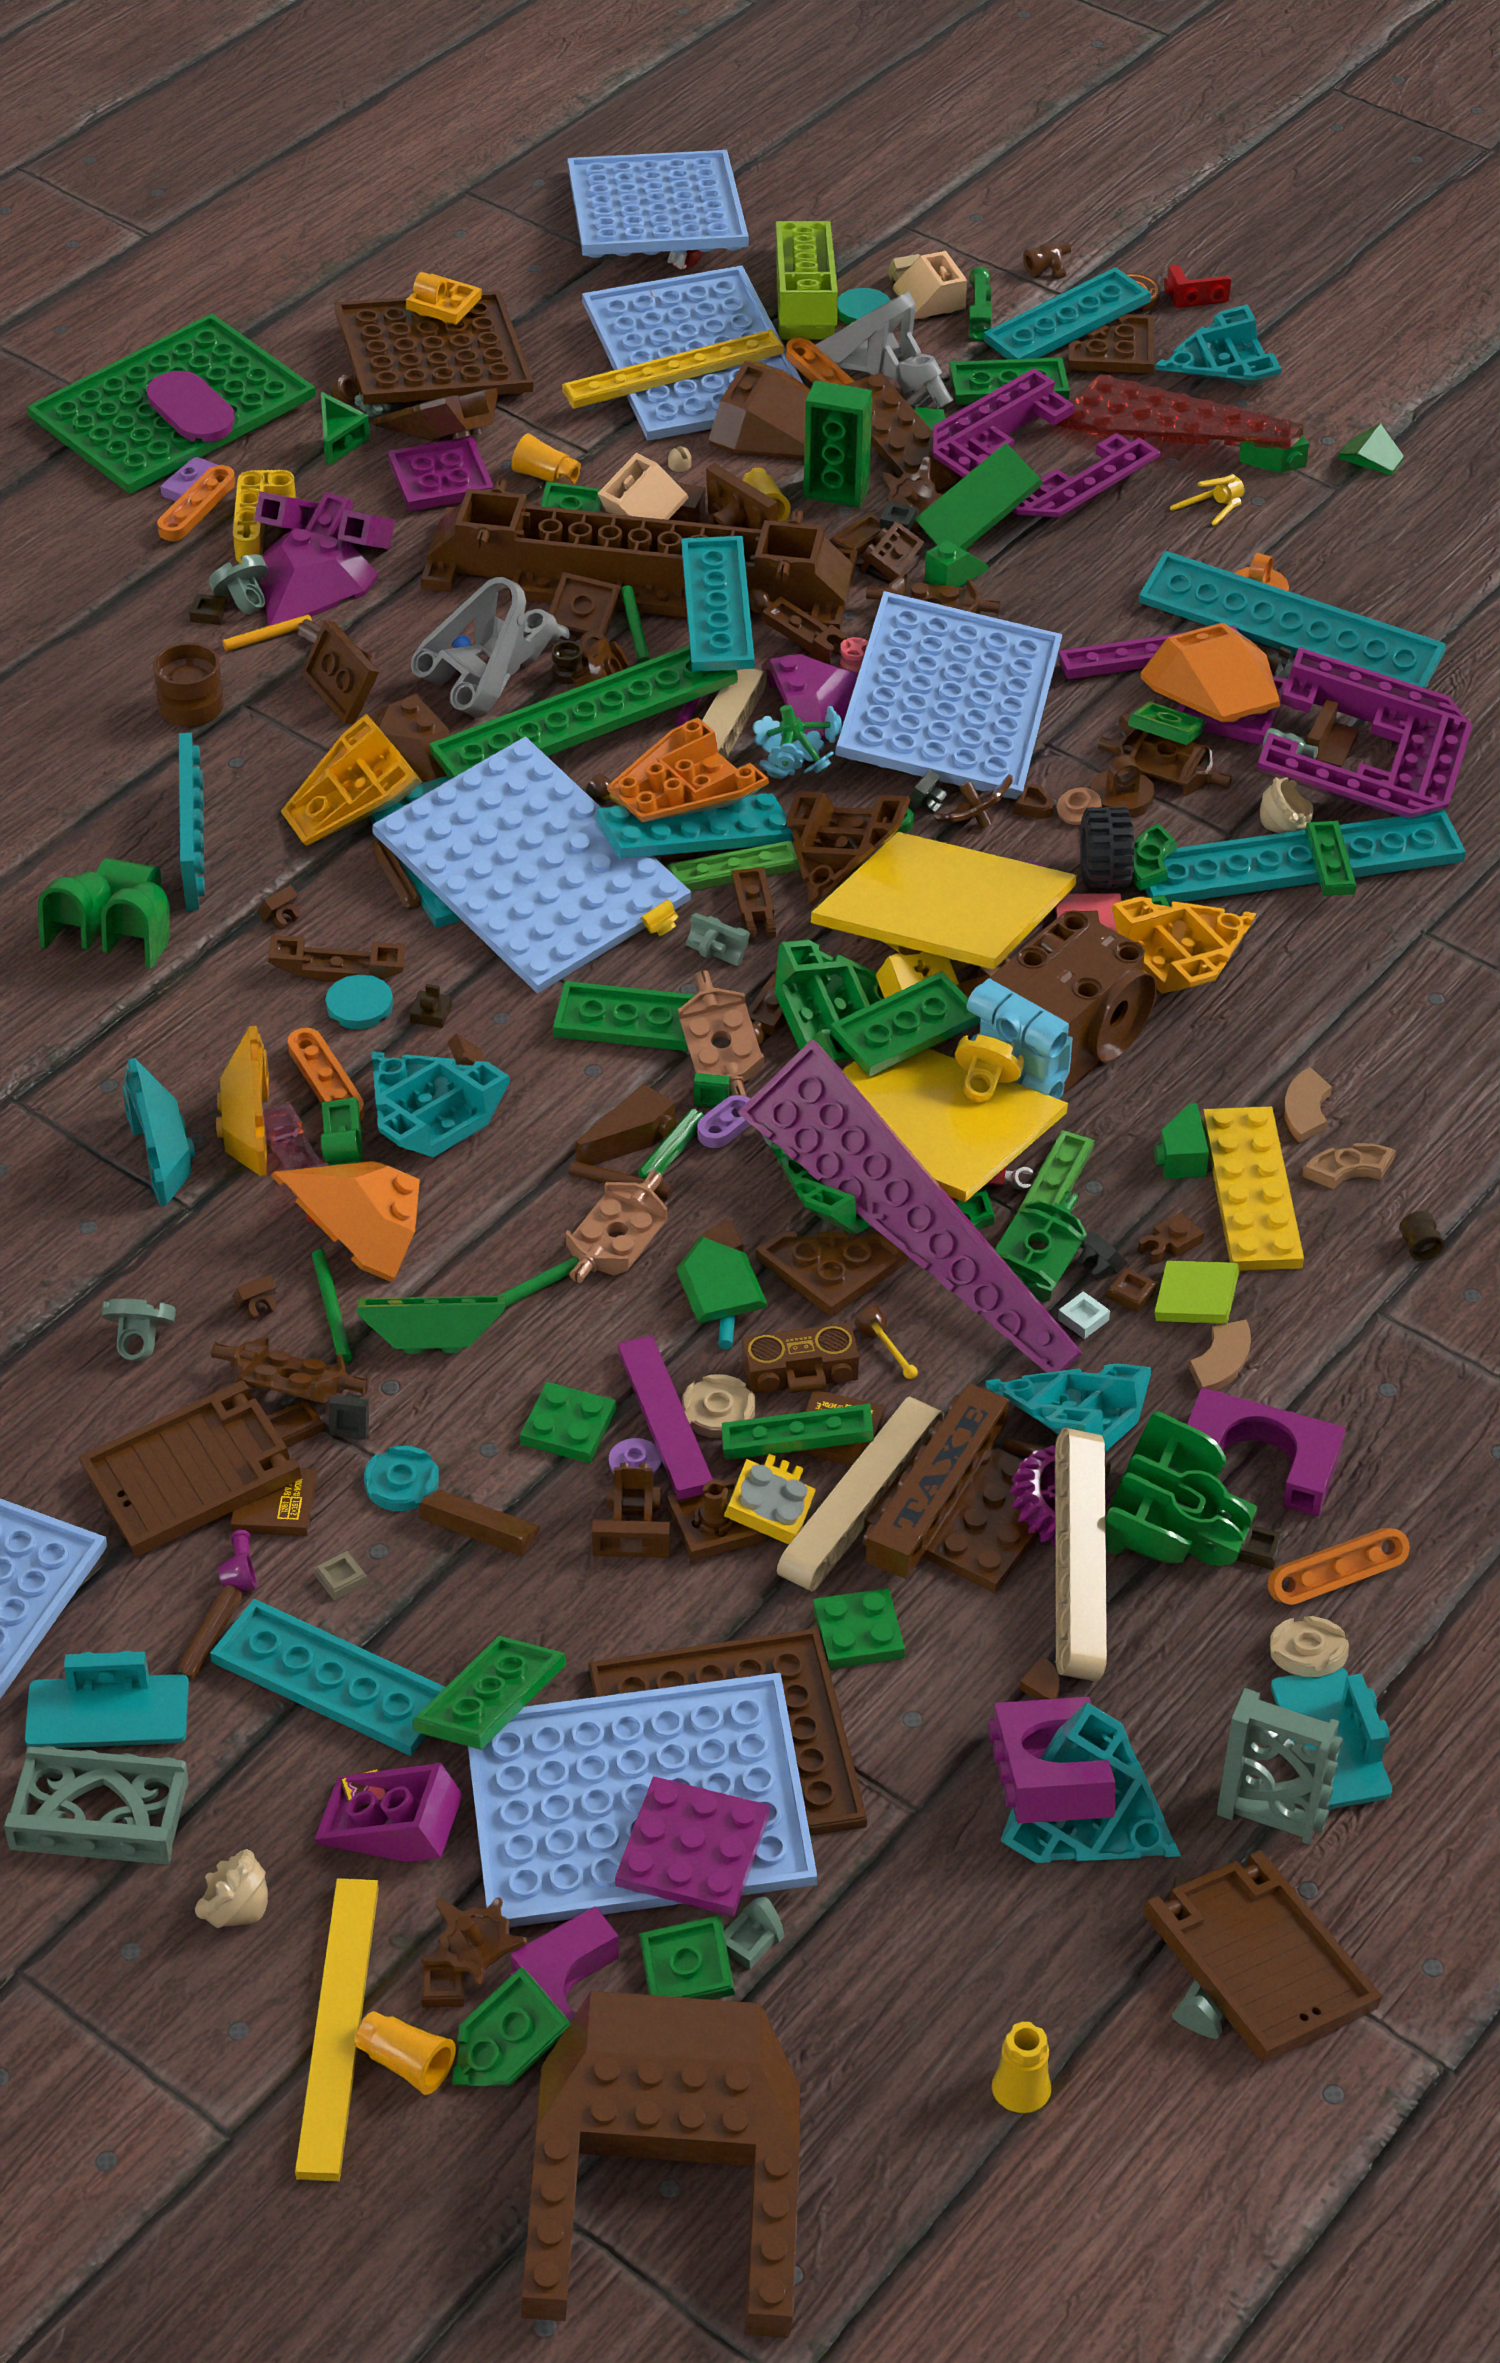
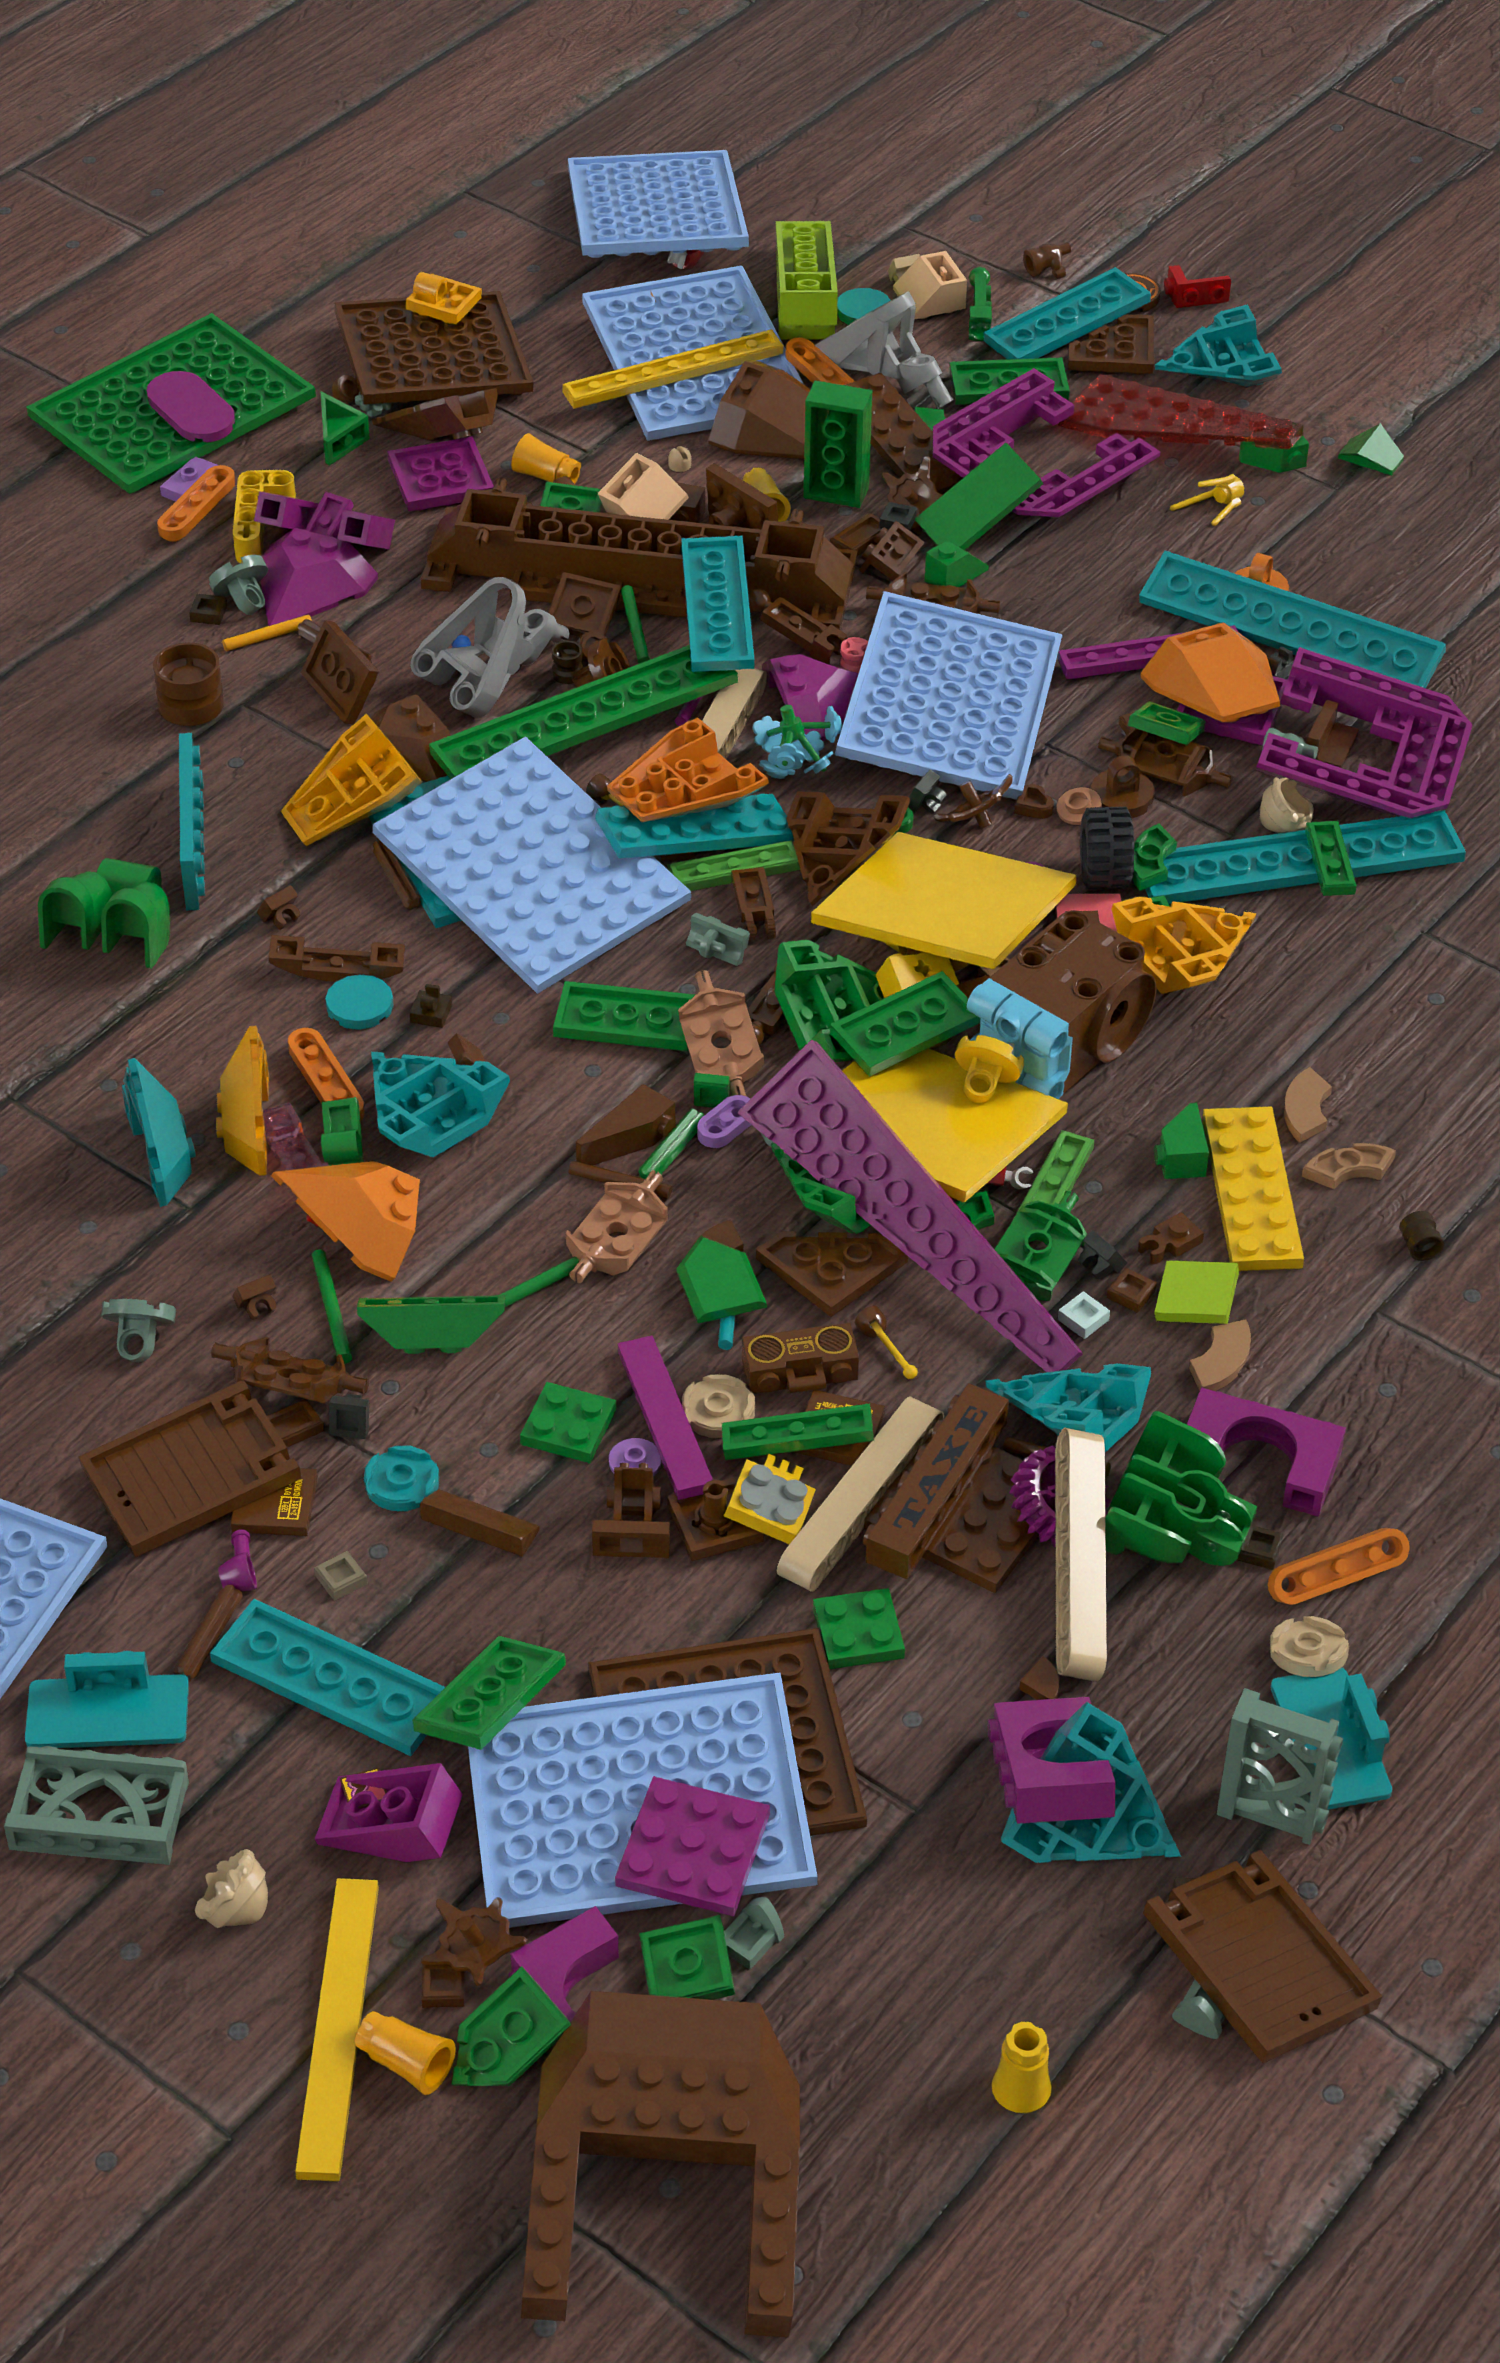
yellow plate [640,899,678,936] -> none

